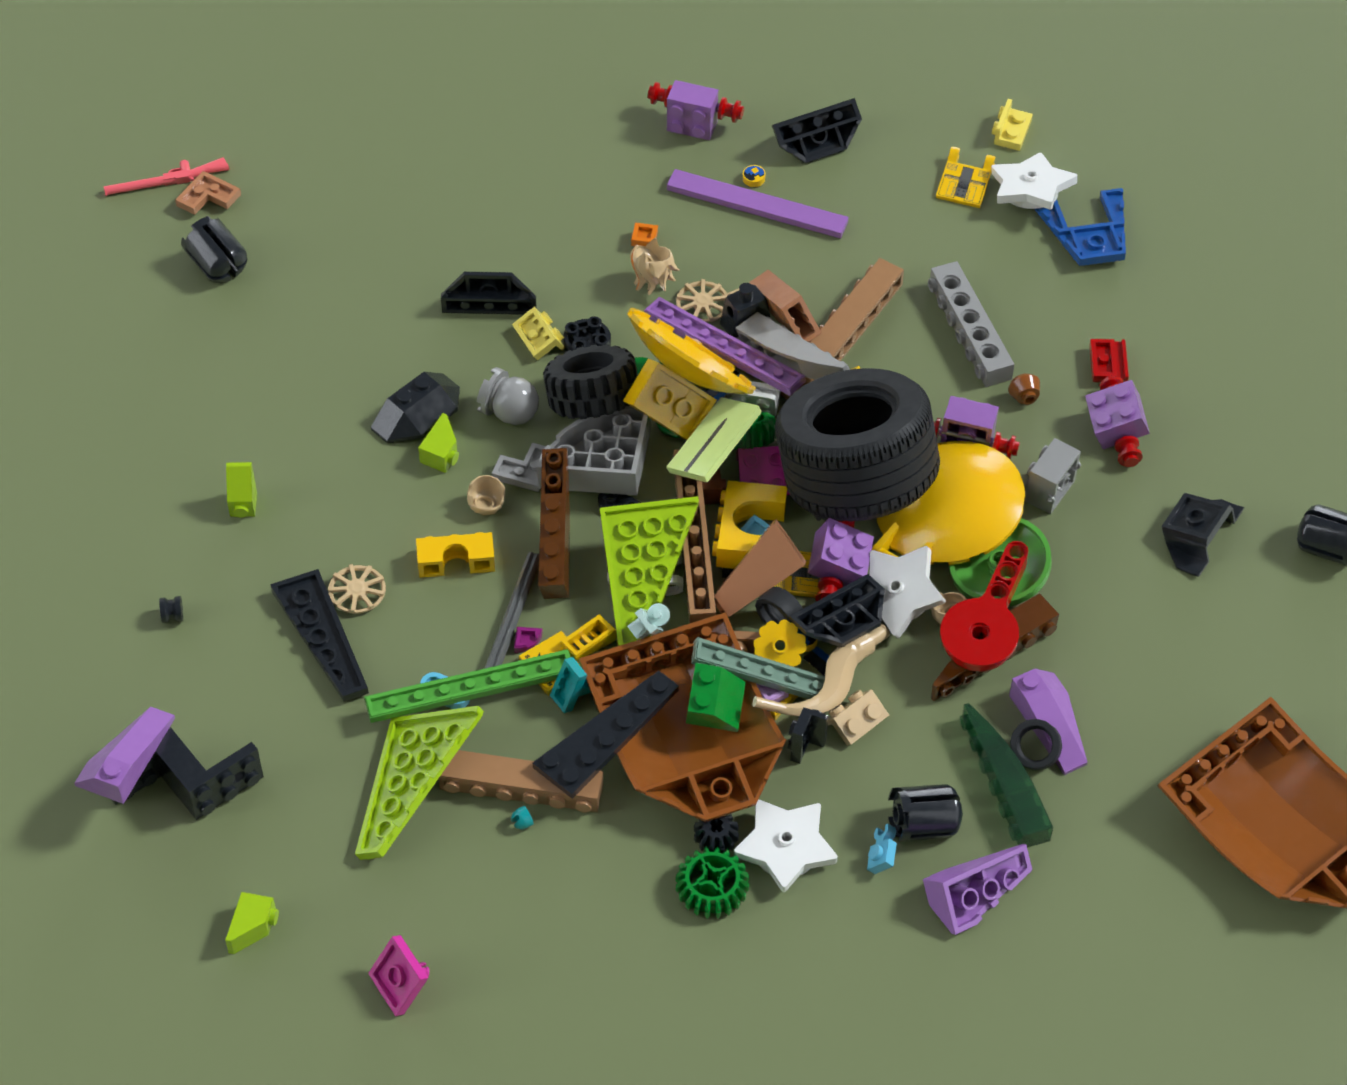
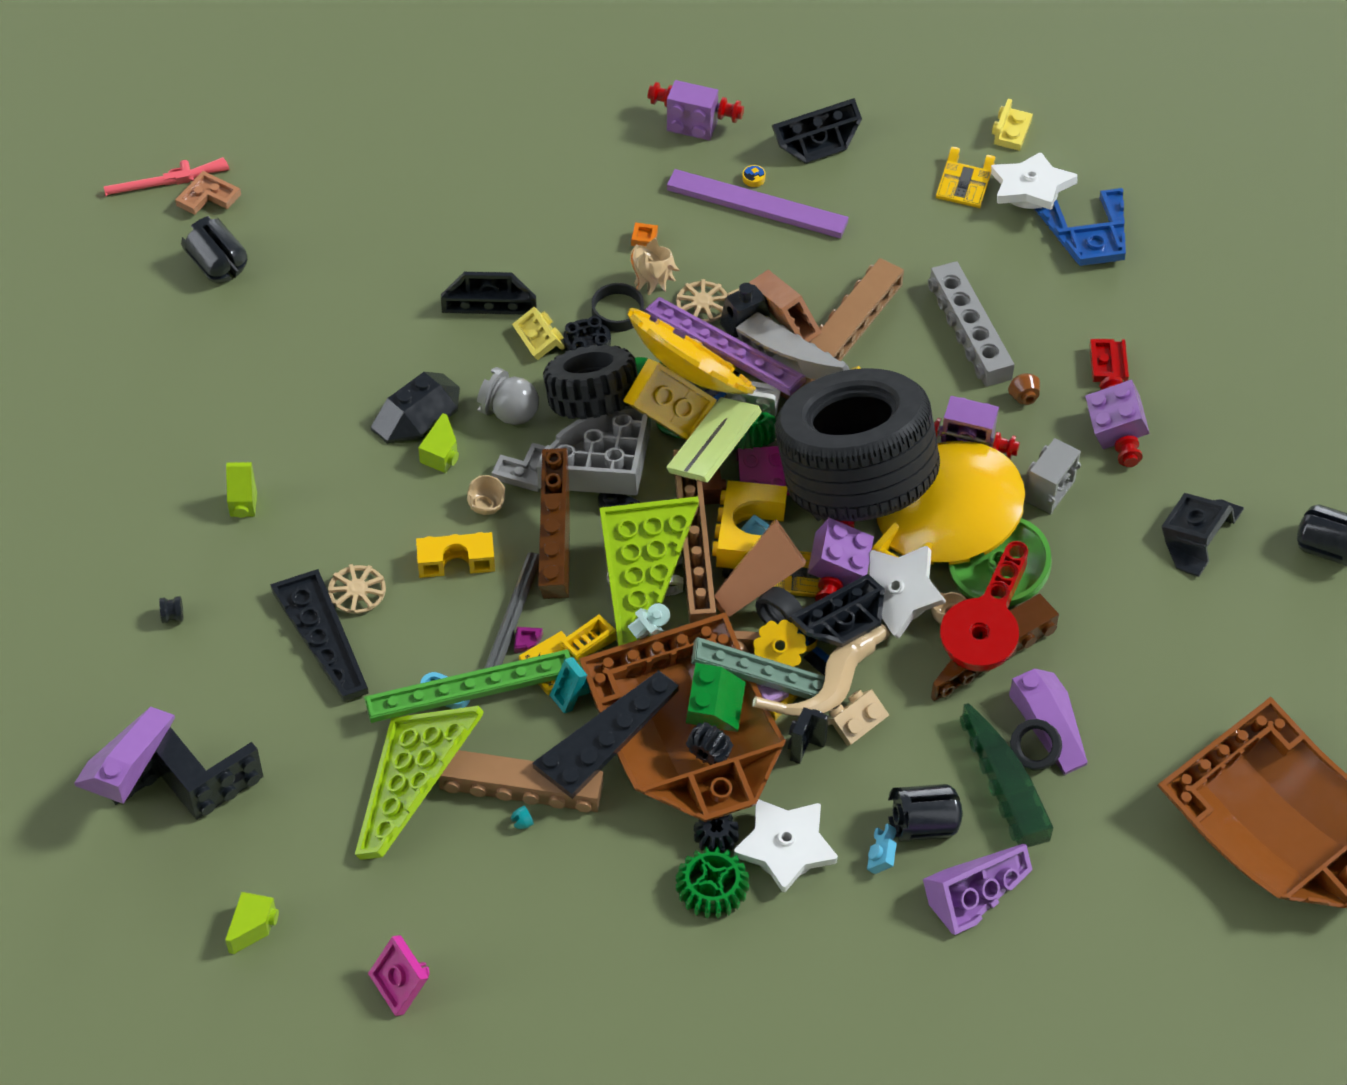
none -> black tyre [592,283,644,332]
none -> black gear [686,722,733,765]

